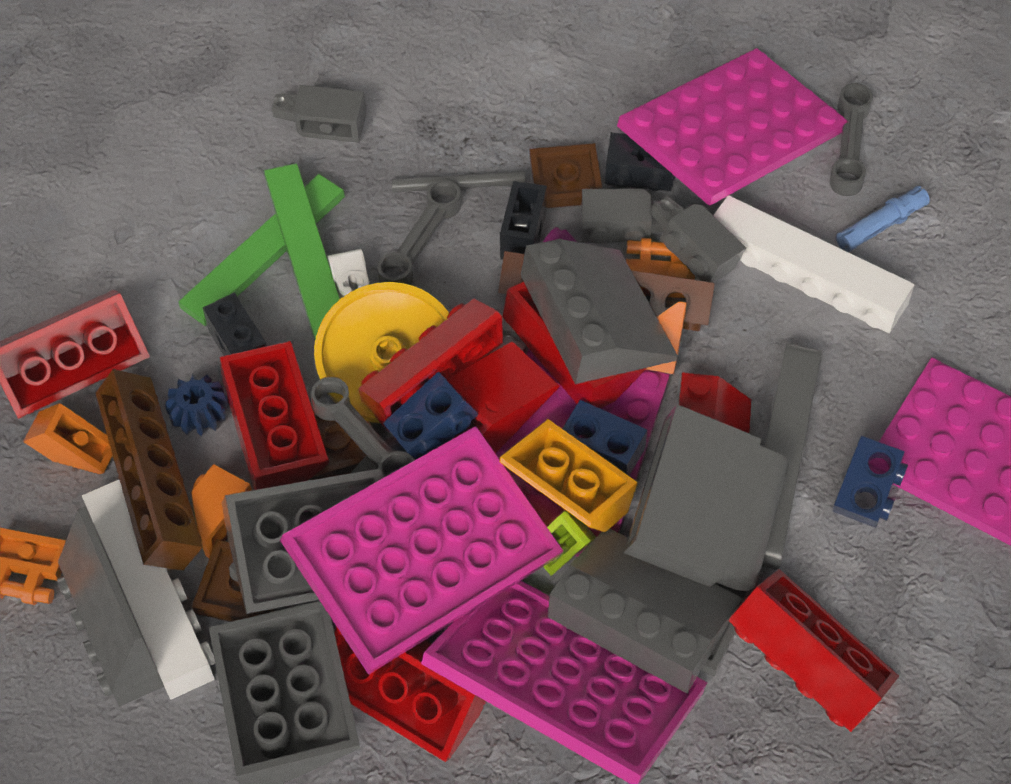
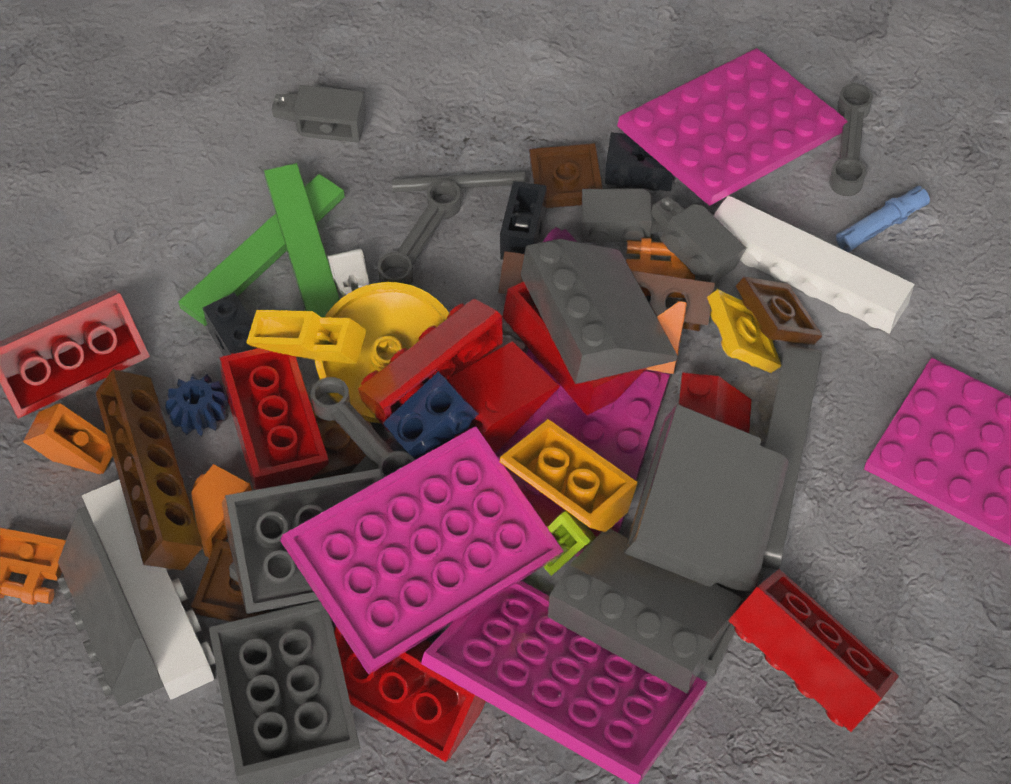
dark blue brick [562,400,647,476] -> none
dark blue brick [833,436,908,528] -> none
none -> yellow slope [246,310,367,364]
none -> yellow plate [707,289,782,373]
none -> reddish brown plate [735,277,823,345]

